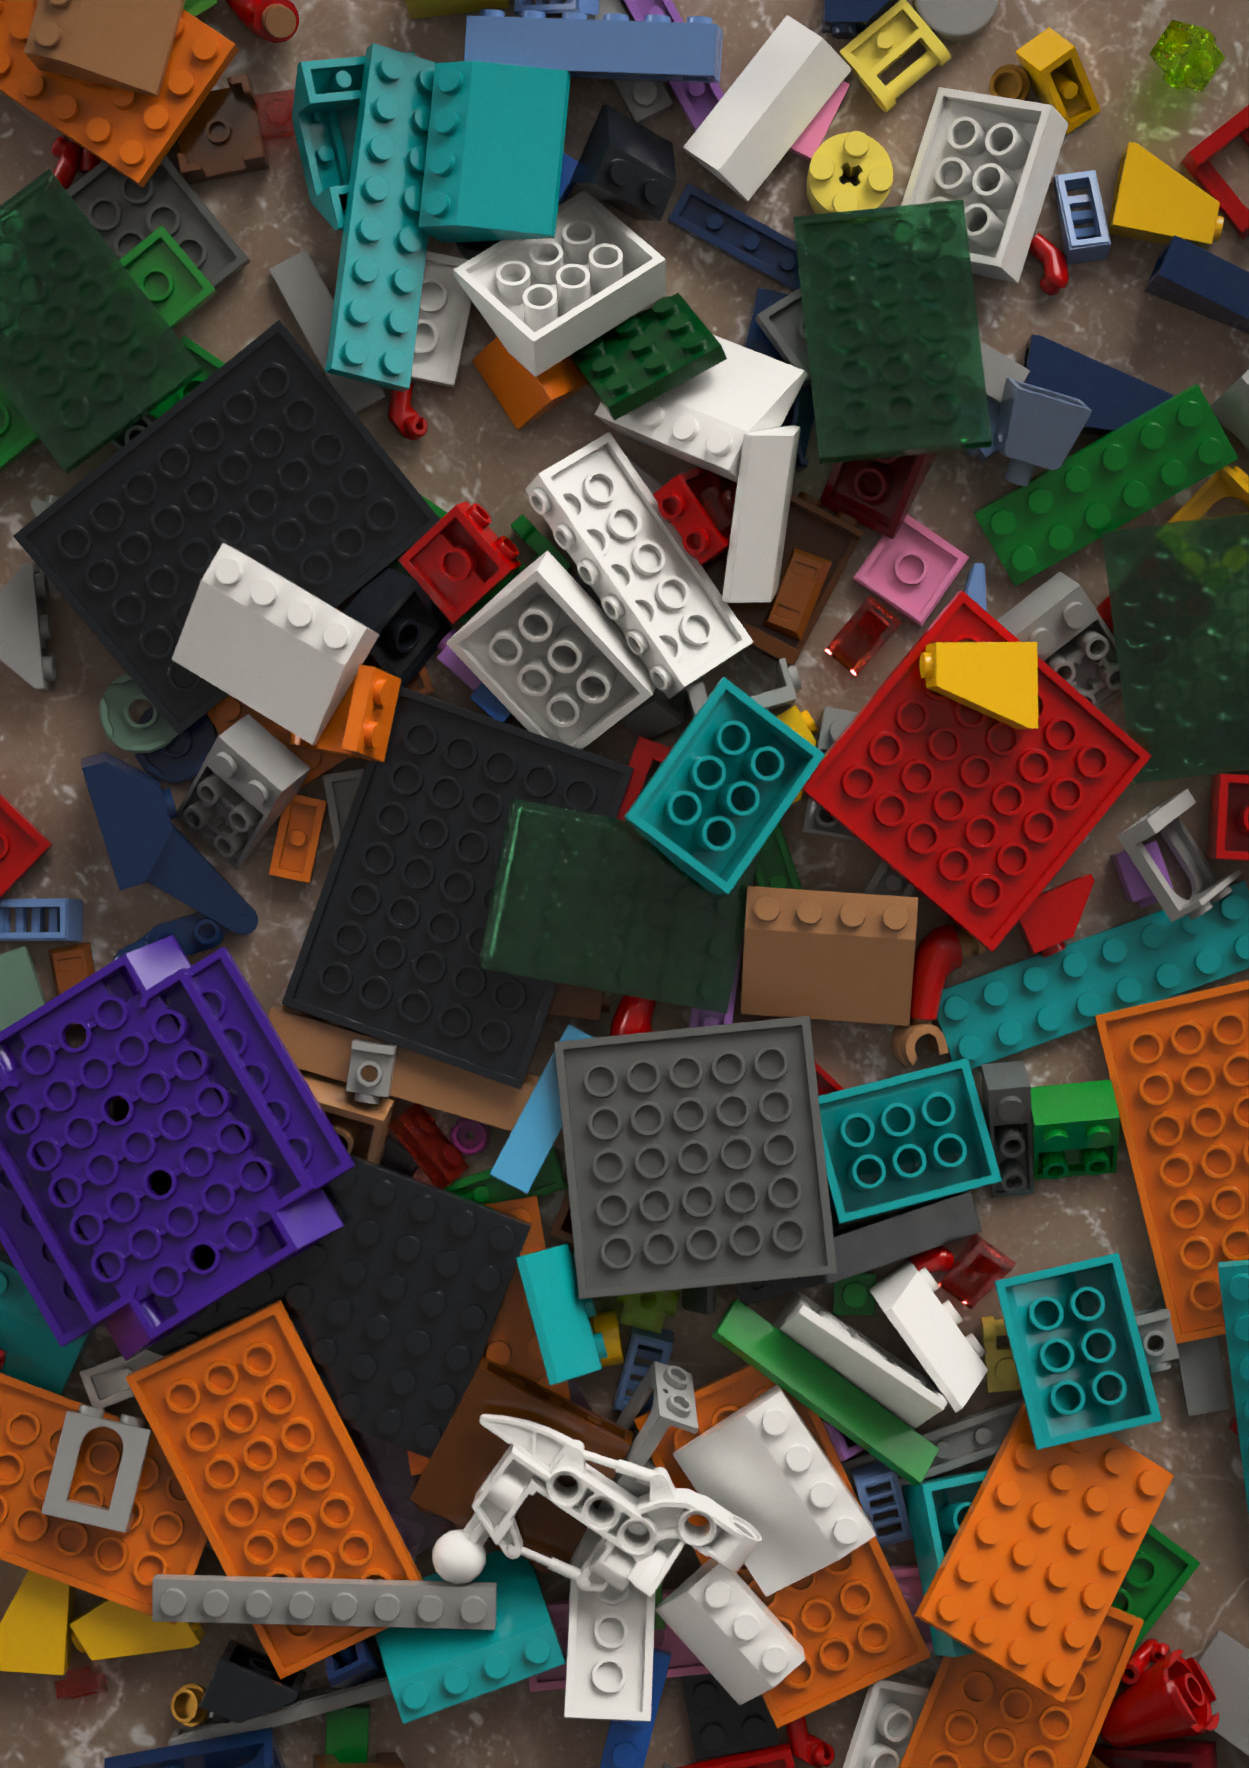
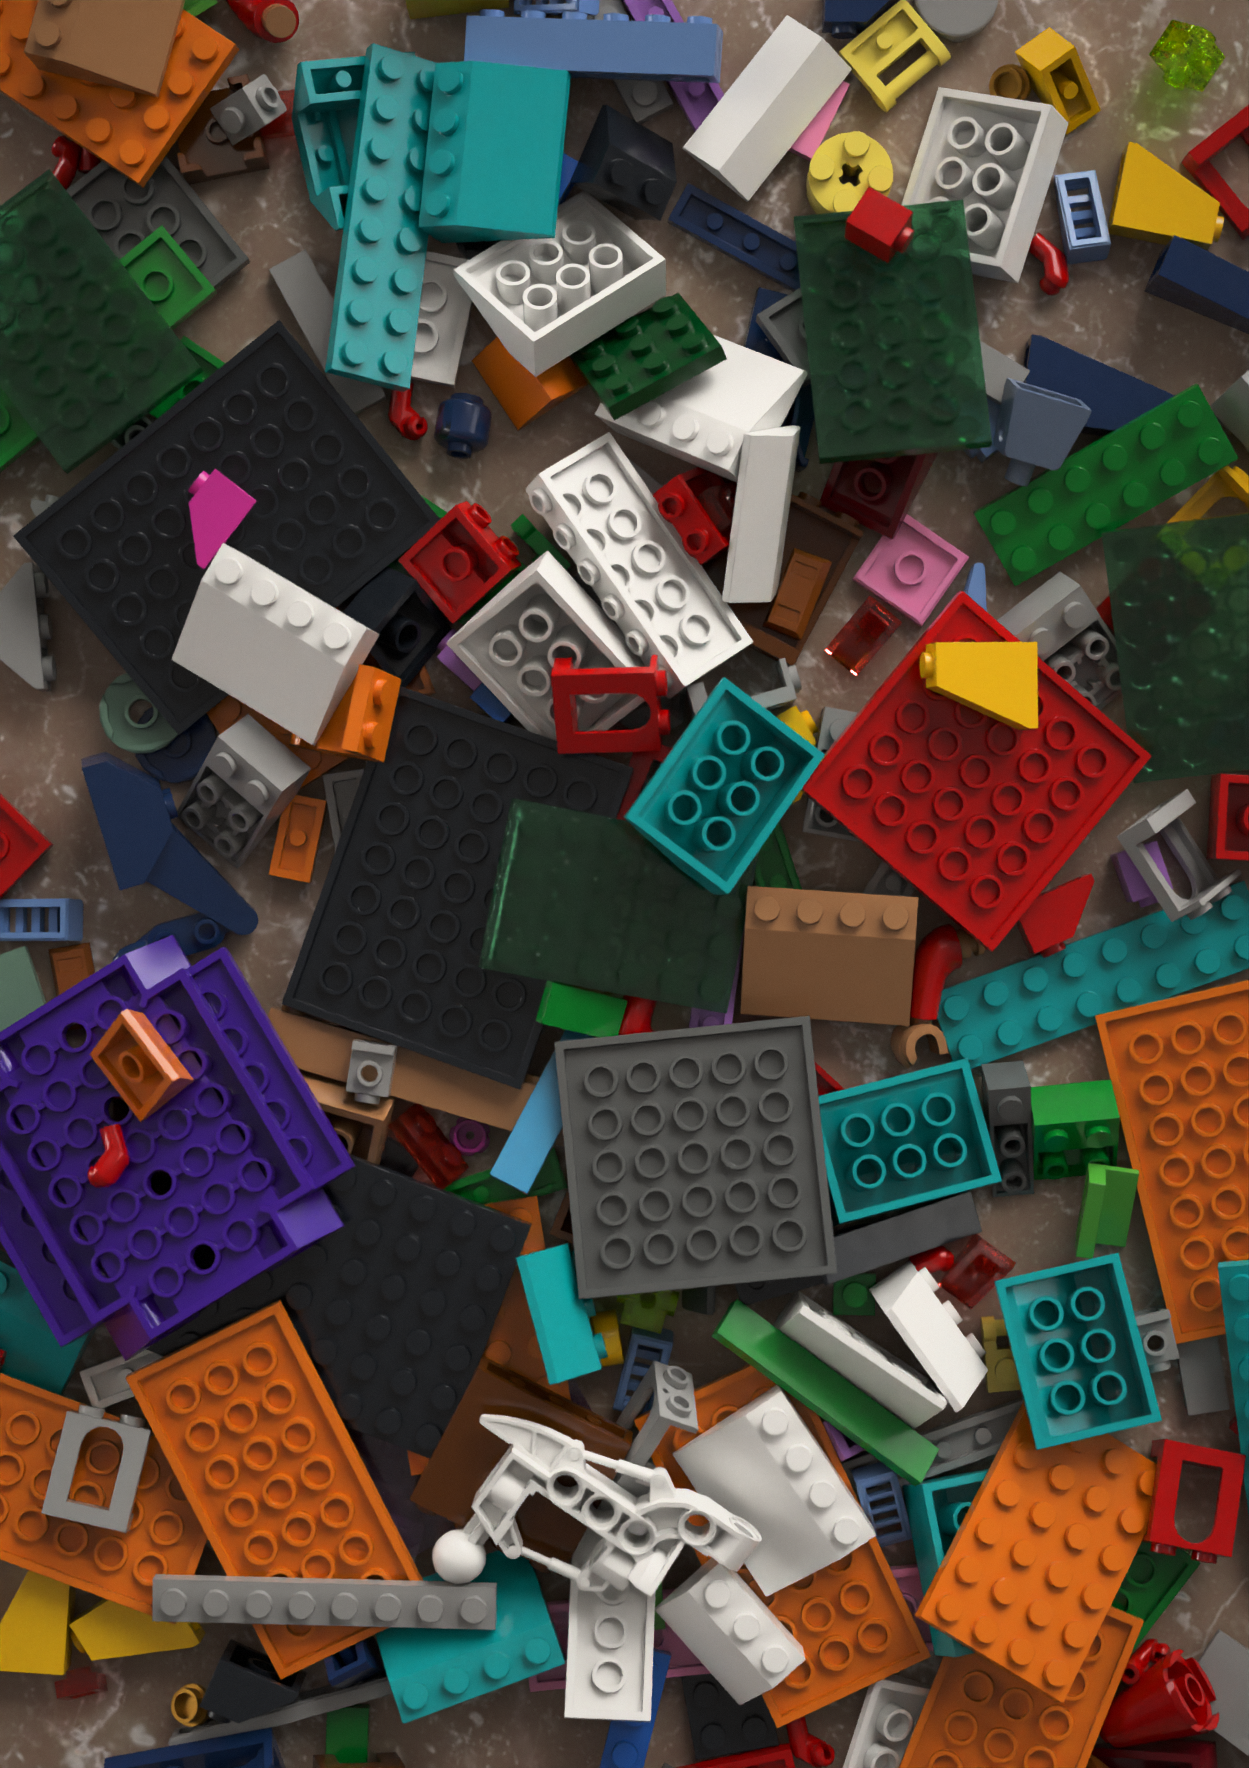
none -> red arm [87,1124,129,1188]
none -> orange slope [90,1009,194,1122]
none -> dark pink slope [188,469,257,569]
none -> light grey bracket [210,74,287,145]
none -> dark blue head [434,393,492,459]
none -> green tile [536,980,627,1037]
none -> red panel [551,655,670,754]
none -> red brick [845,187,915,263]
none -> bright green panel [1075,1163,1139,1259]
none -> red panel [1142,1439,1246,1564]

